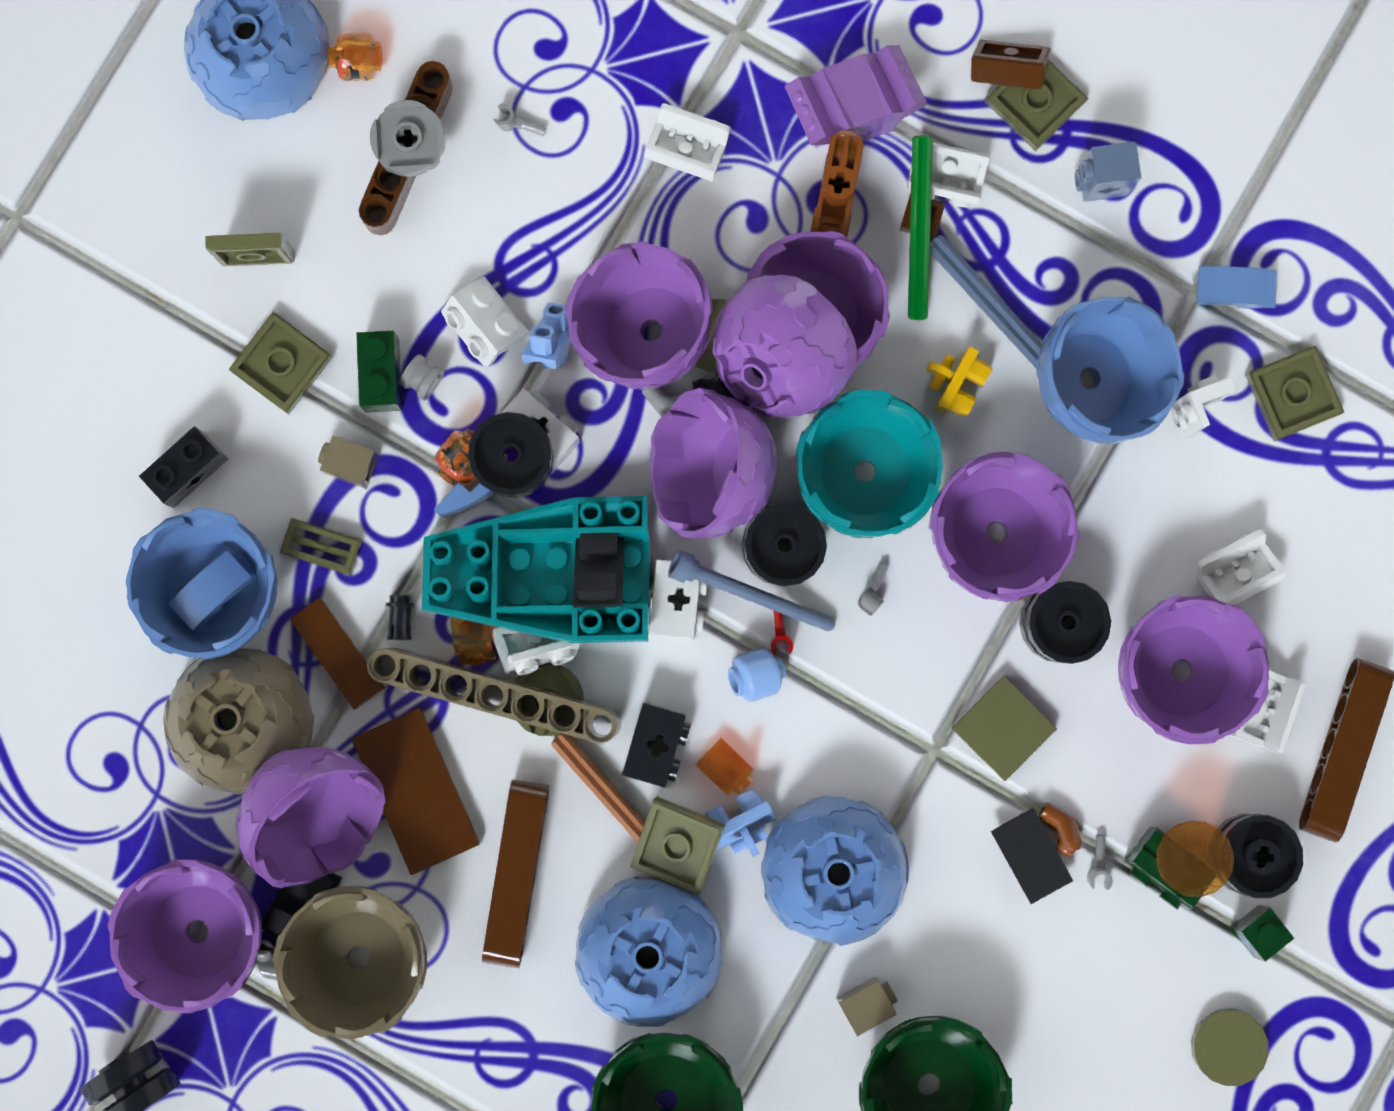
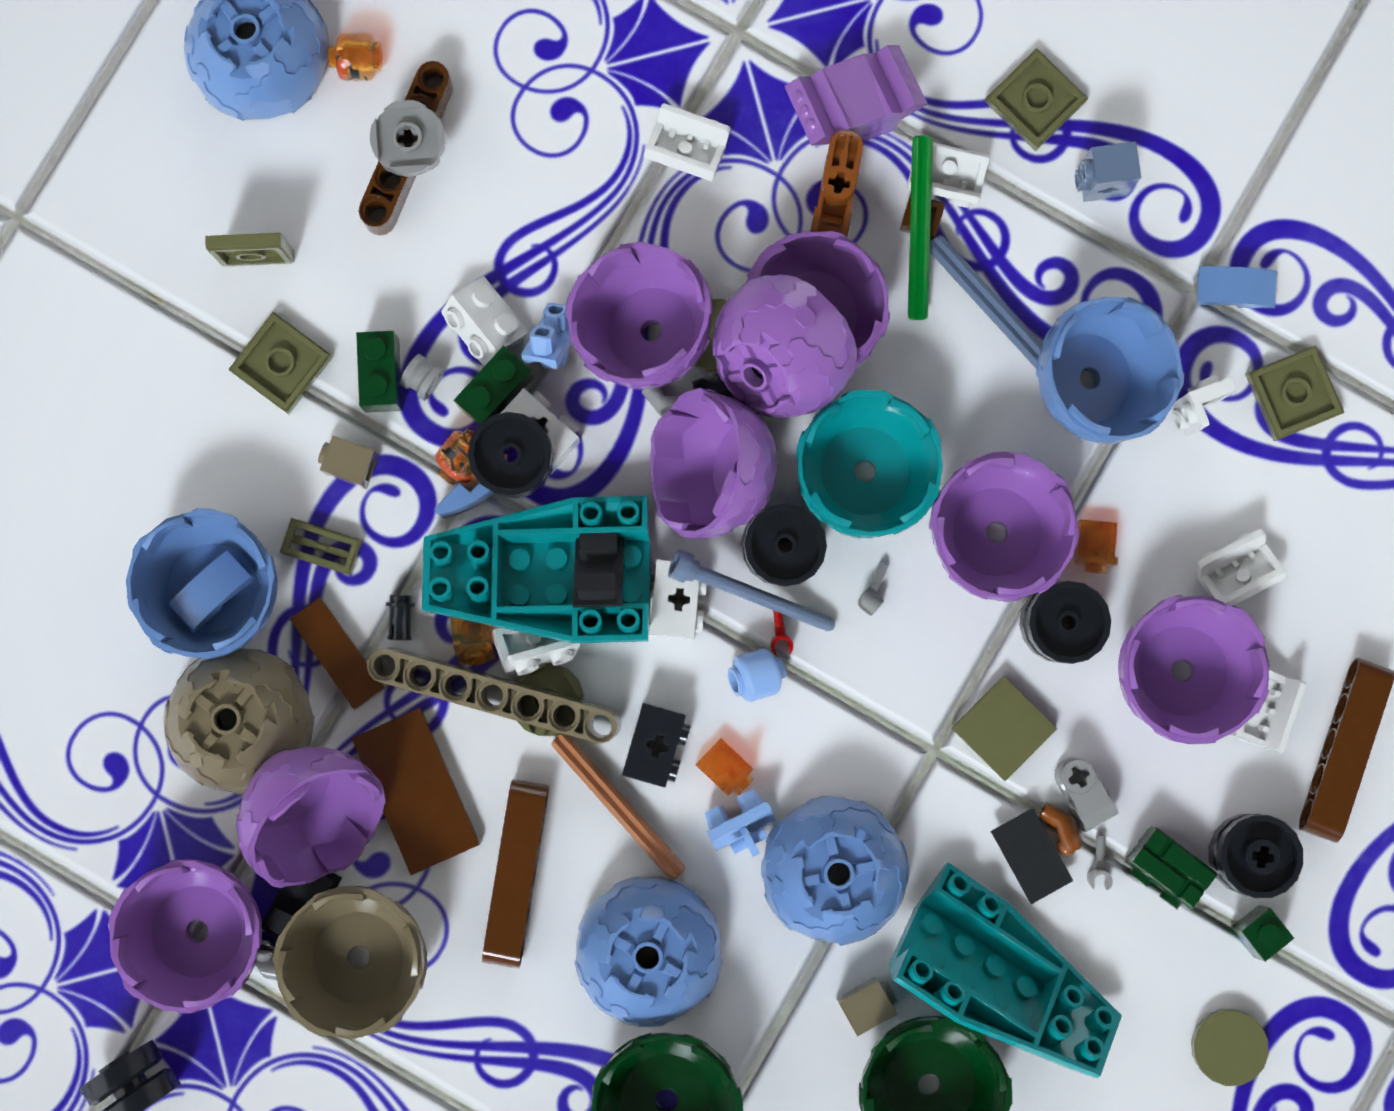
black brick [139,426,228,508] -> none
light grey hand [493,104,546,136] -> none
olive tile [630,796,726,896] -> none
yellow hips [926,346,993,417] -> none
reddish brown slope [971,40,1051,89] -> none
clear orange tile [1156,820,1234,897] -> none
none -> dark green brick [453,345,534,426]
none -> teal wedge [888,862,1122,1078]
none -> light grey piece [1054,759,1118,833]
none -> clear orange bracket [1075,519,1118,573]

